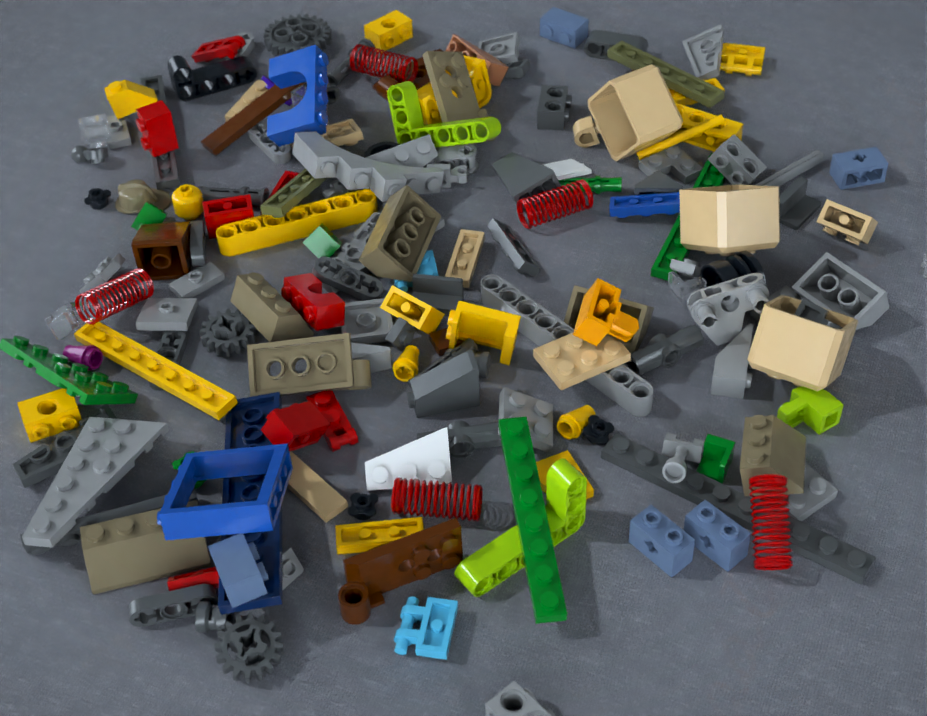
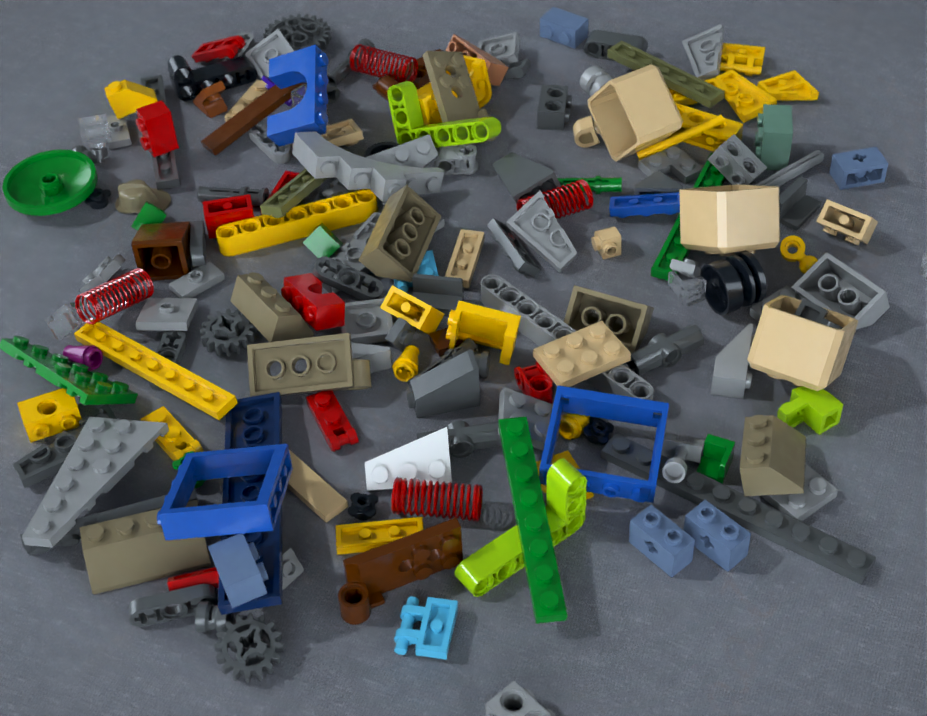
yellow head [171,184,204,220] -> none
red brick [261,401,330,452] -> none
yellow brick [364,10,413,53] -> none
light grey plate [427,164,467,188] -> none
white piece [542,159,592,180] -> none
light orange brick [573,278,639,346] -> none
light grey piece [687,273,769,346] -> none
red piece [748,474,793,570] -> none
none -> green dish [2,150,98,216]
none -> yellow plate [140,406,204,461]
none -> dark orange slope [193,81,228,118]
none -> light grey plate [245,29,294,78]
none -> light grey wing [506,190,577,273]
none -> red piece [514,361,553,404]
none -> blue window [539,385,669,503]
none -> light grey wheel [580,65,613,96]
none -> tan plate [591,226,621,260]
none -> yellow wing [715,69,777,123]
none -> sand green brick [754,104,793,171]
none -> yellow wing [757,70,819,101]
none -> yellow plate [780,235,818,274]

